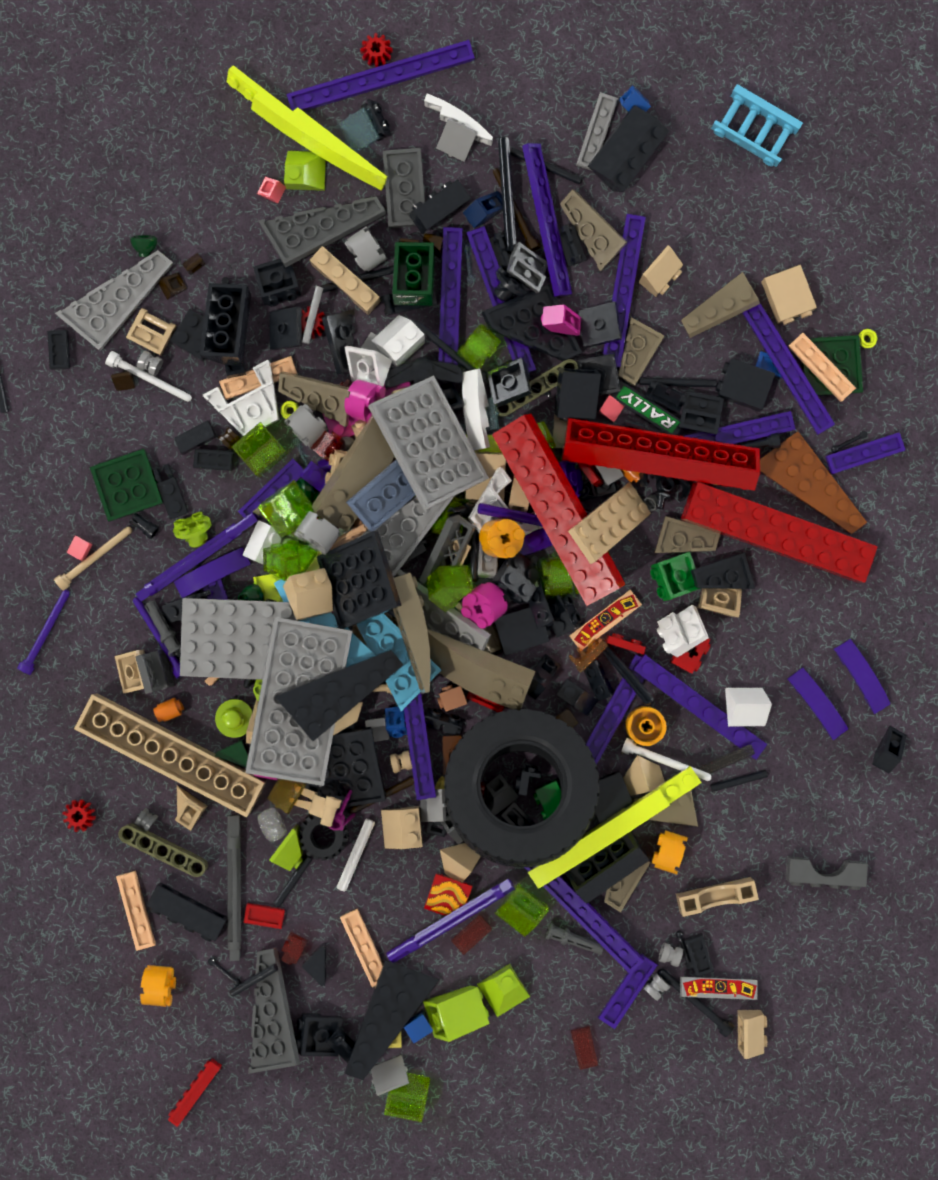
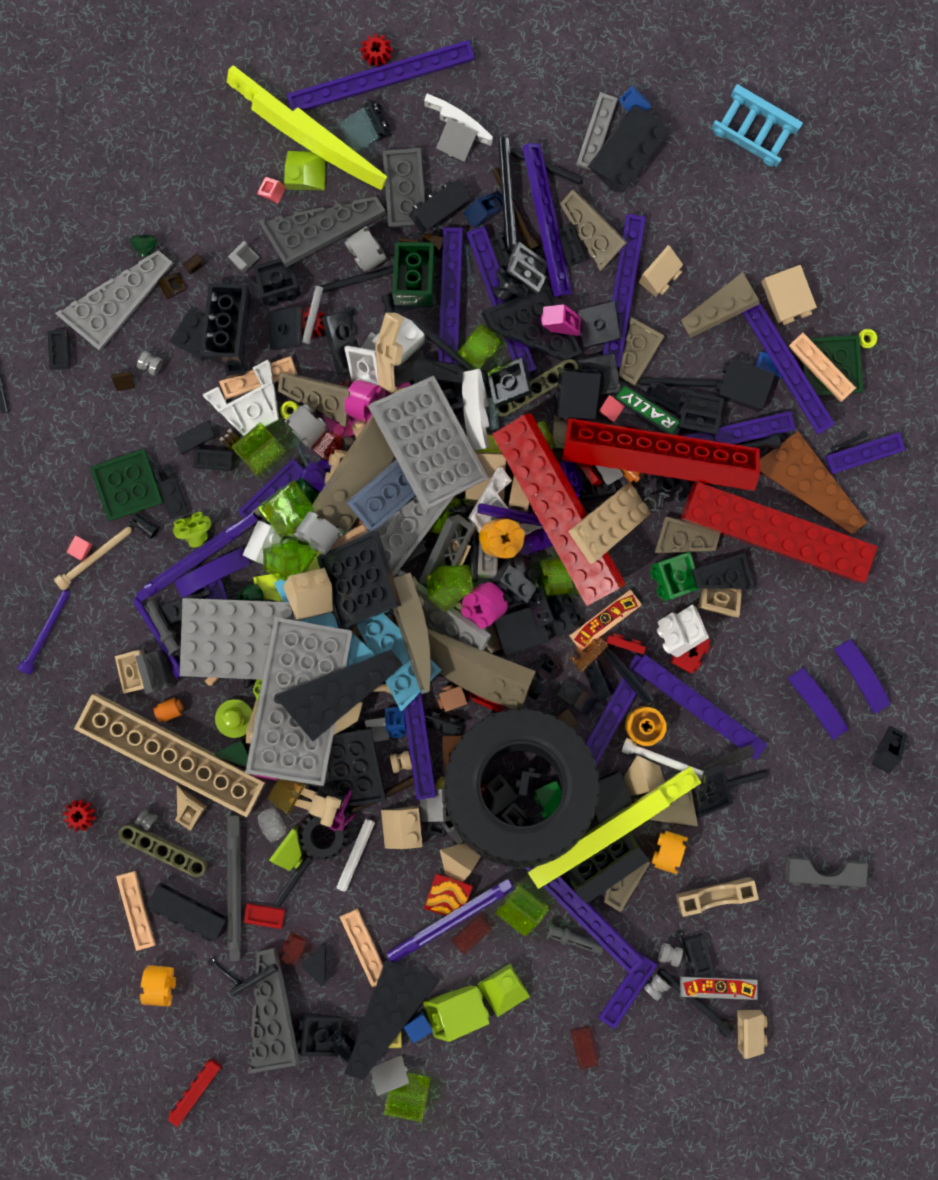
white piece [105,351,192,402] -> none
tan plate [126,308,177,356] -> none
tan arch [310,246,381,315] -> none
white slope [725,688,772,727] -> none
none -> light grey panel [228,241,259,273]
none -> tan plate [375,313,405,393]
none -> black wing [695,765,733,818]

